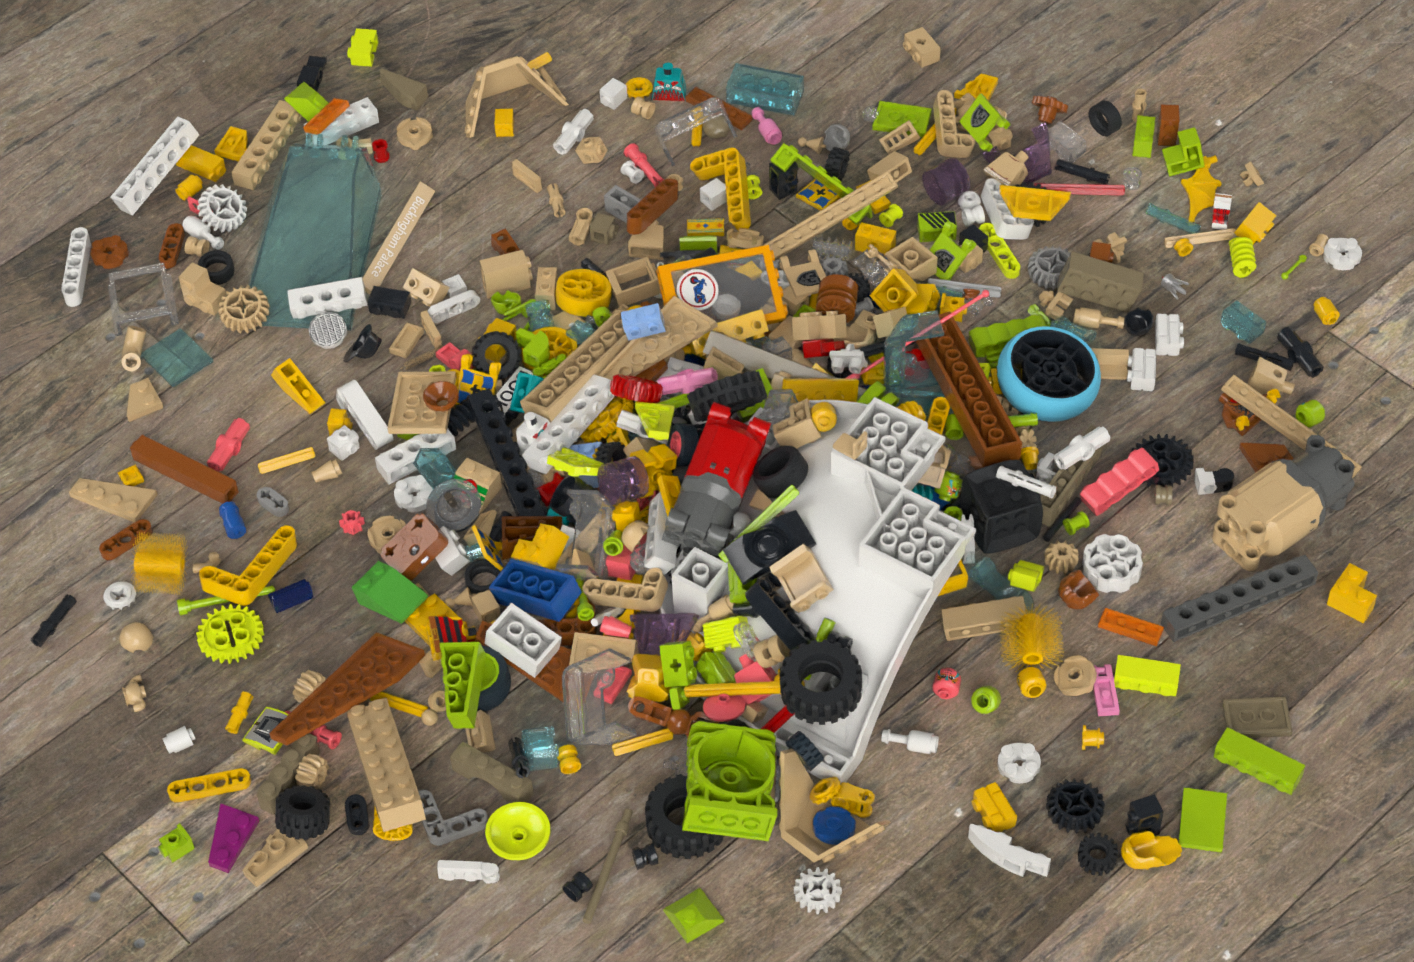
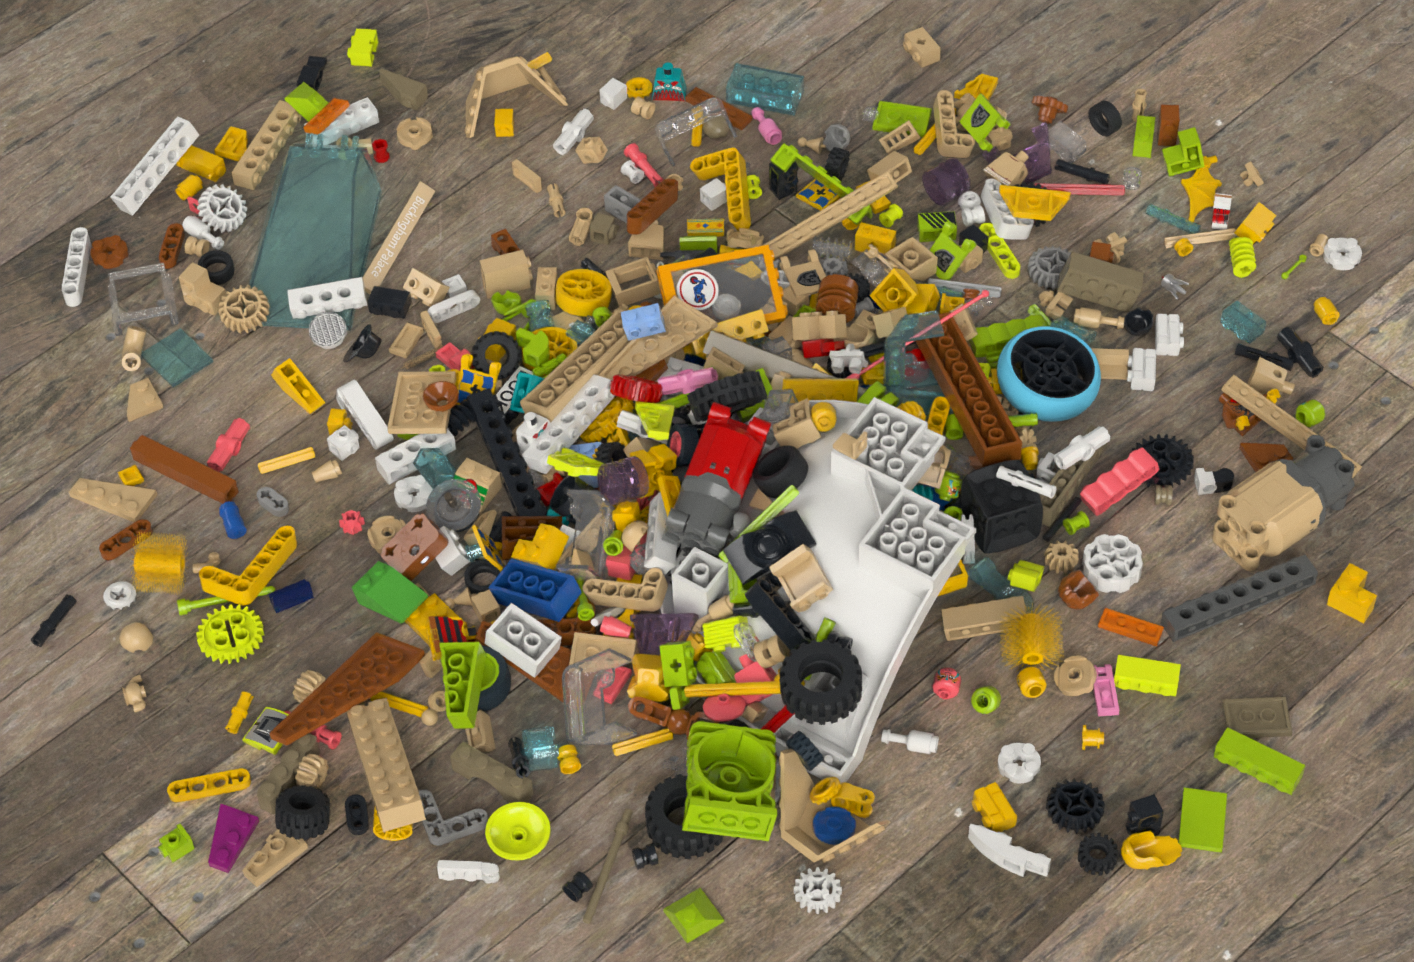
white brick [162,726,196,754] -> none
none -> tan panel [950,303,978,349]

